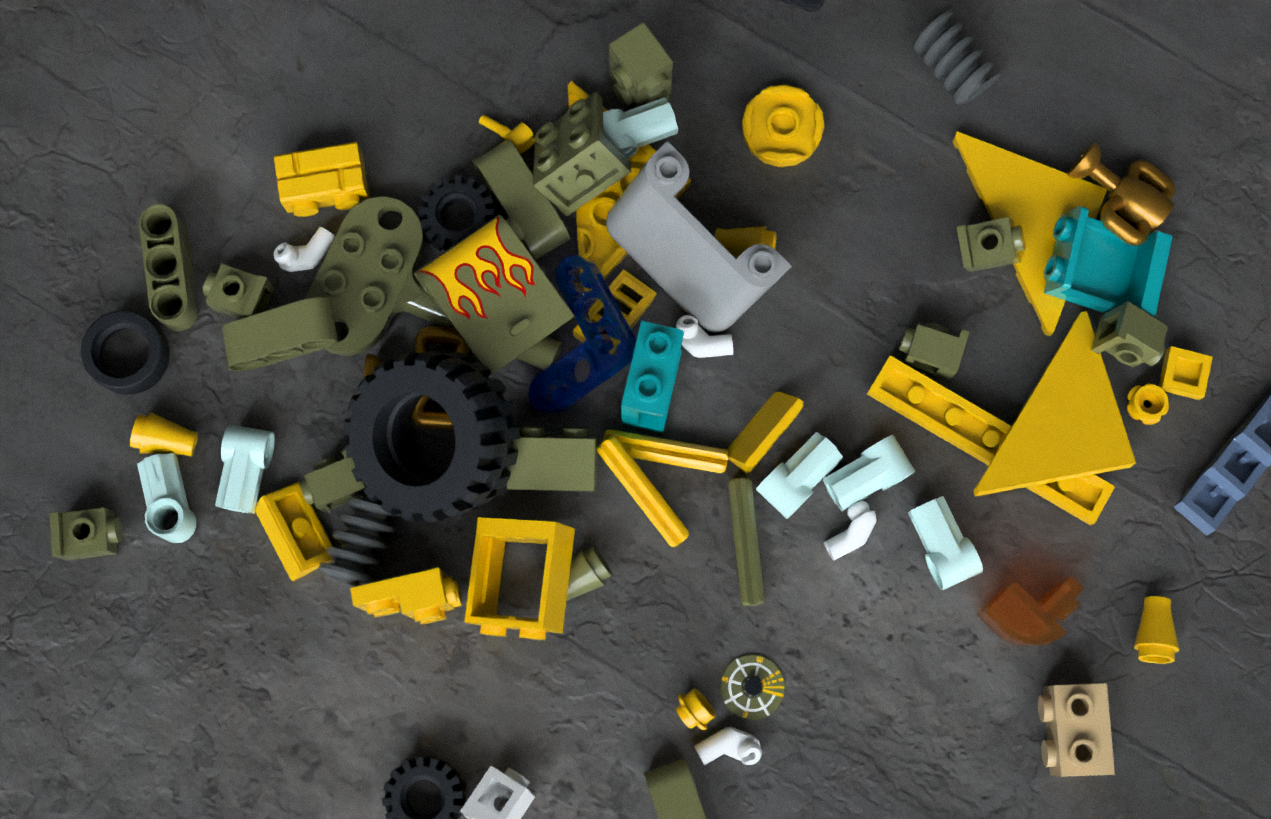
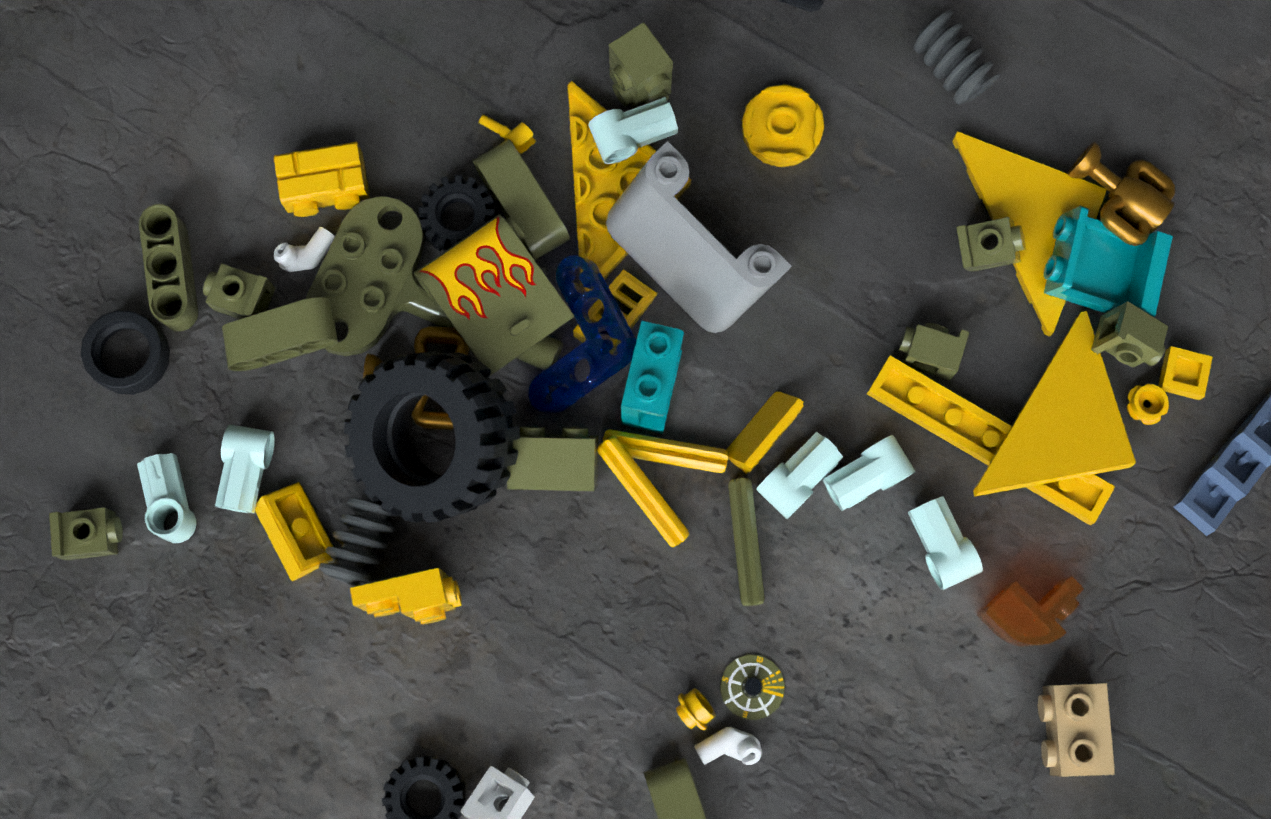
yellow cone [130,412,199,457] -> none
olive brick [299,450,367,512] -> none
yellow window [464,517,575,640] -> none
olive bracket [533,92,631,216] -> none
olive cone [567,546,612,601] -> none
white arm [676,315,733,358] -> none
yellow cone [714,226,776,259] -> none
white arm [824,501,877,561] -> none
yellow cone [1134,596,1179,664] -> none

